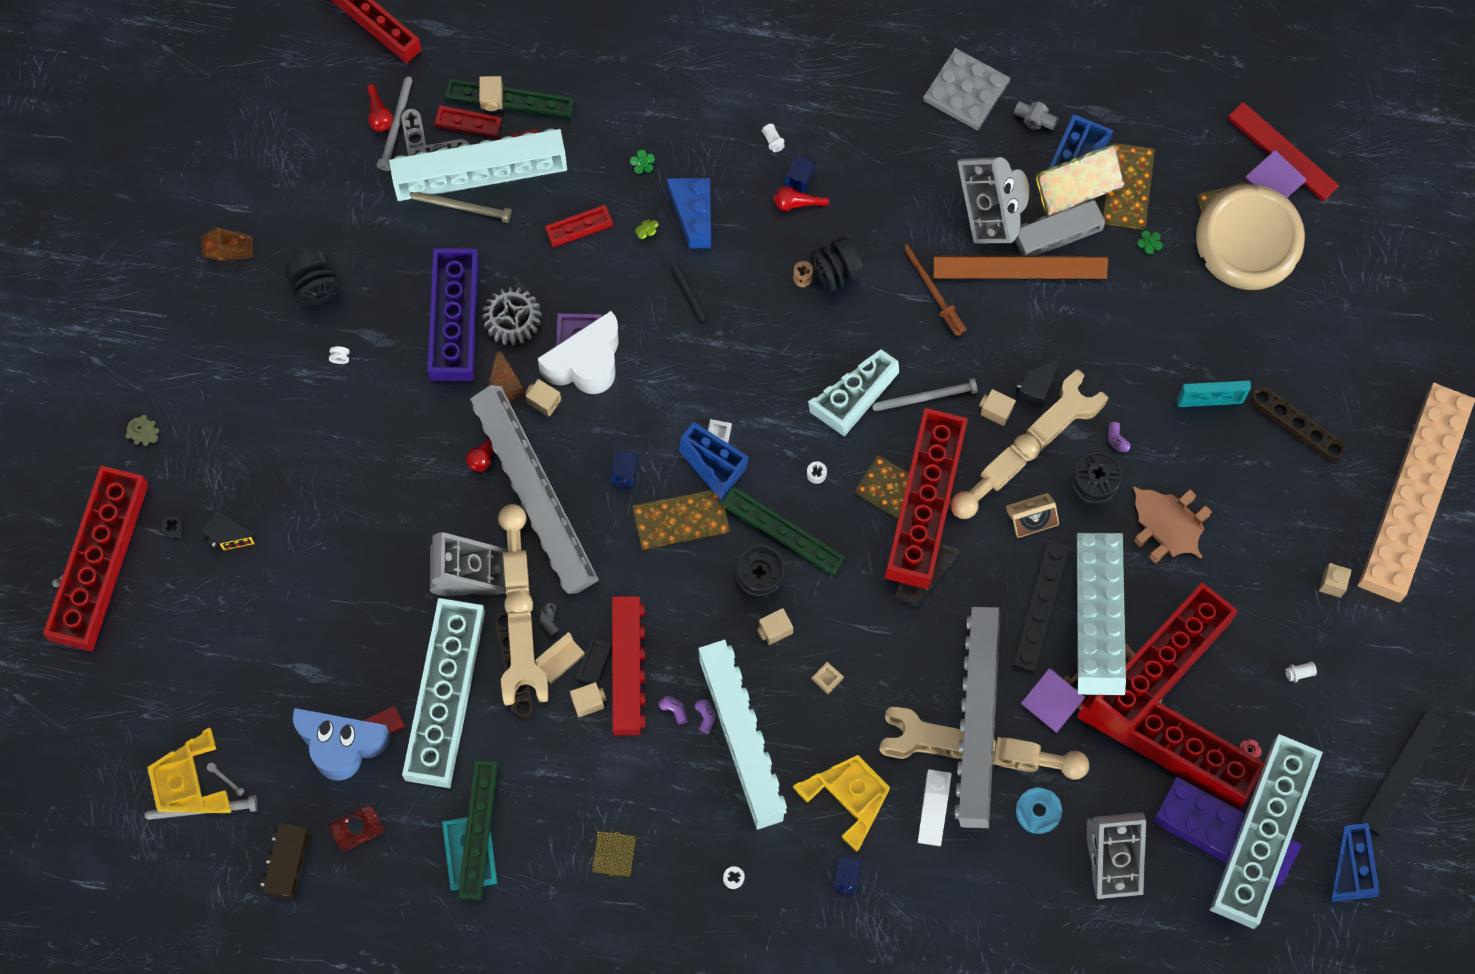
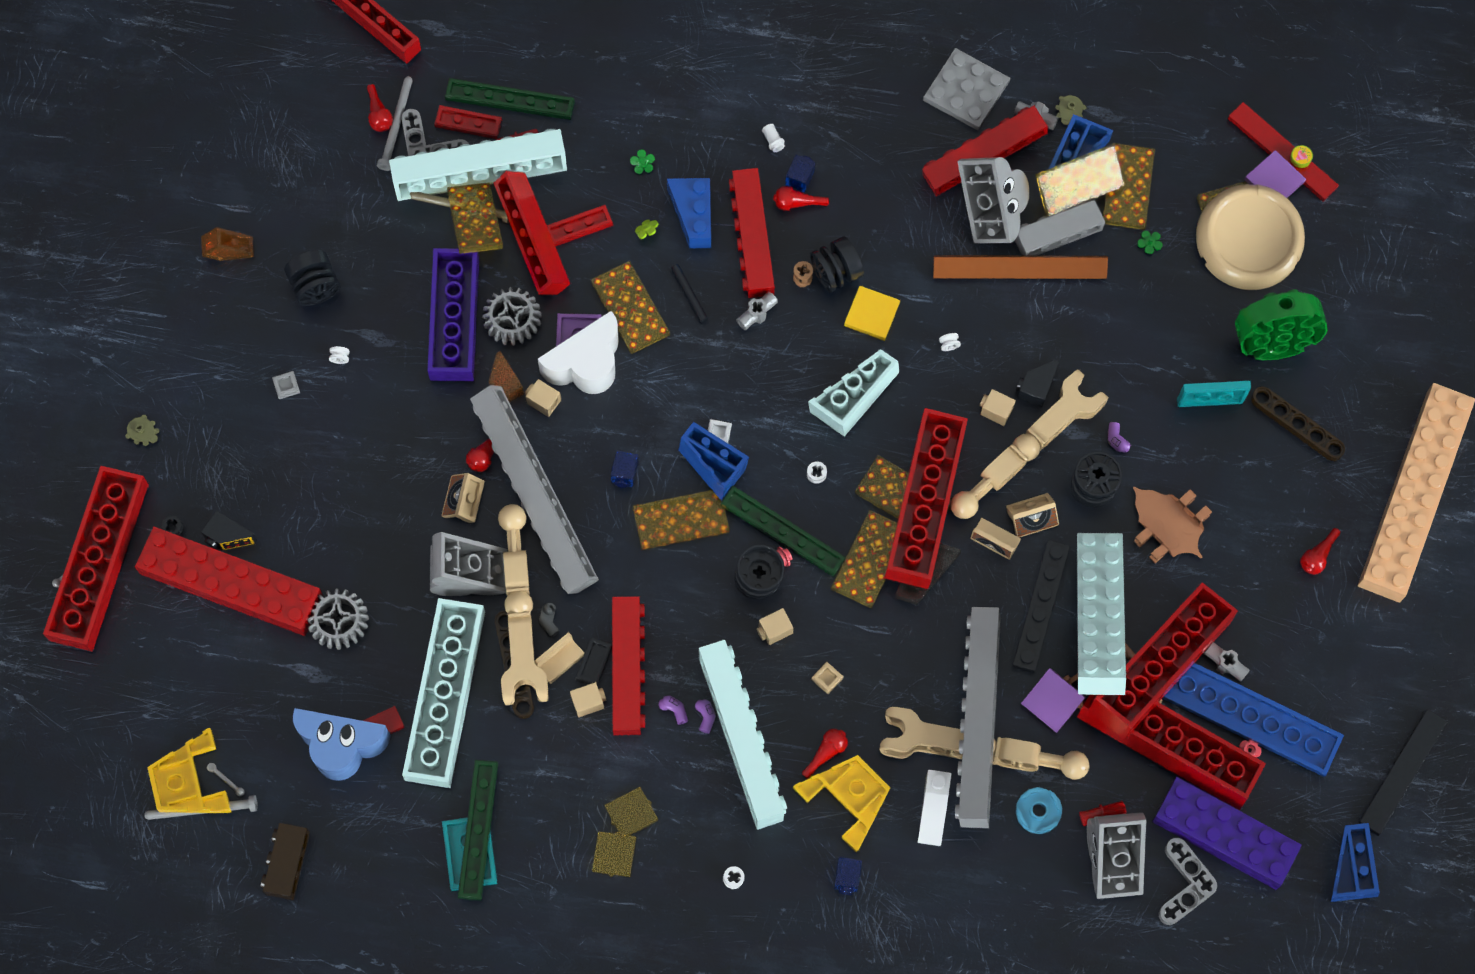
clear red piece [329,803,385,852] -> none
tan brick [479,76,503,111] -> none
light grey bar [872,378,978,411] -> none
dark orange piece [904,244,966,336] -> none
light aqua brick [1210,734,1323,929] -> none
white pin [1285,661,1317,683] -> none
tan brick [1319,563,1352,598] -> none
none -> red brick [135,527,323,636]
none -> light grey tile [272,371,300,400]
none -> light grey gear [308,588,369,650]
none -> tan panel [442,473,485,523]
none -> clear yellow tile [447,182,503,254]
none -> red brick [493,171,570,295]
none -> clear yellow tile [591,261,670,354]
none -> clear yellow piece [604,787,658,839]
none -> red brick [729,168,775,298]
none -> light grey axle [737,292,778,330]
none -> coral plate [776,547,792,567]
none -> red piece [802,728,848,779]
none -> clear yellow tile [831,510,897,608]
none -> yellow tile [844,286,900,341]
none -> red brick [922,105,1048,196]
none -> white bush [939,333,961,351]
none -> tan panel [970,518,1021,560]
none -> olive piece [1055,95,1086,125]
none -> red axle [1079,801,1126,826]
none -> light grey beam [1158,838,1217,925]
none -> blue plate [1162,663,1344,777]
none -> light grey axle [1204,642,1250,682]
none -> green brick [1235,289,1328,361]
none -> tile [1290,145,1313,168]
none -> red piece [1300,528,1340,575]

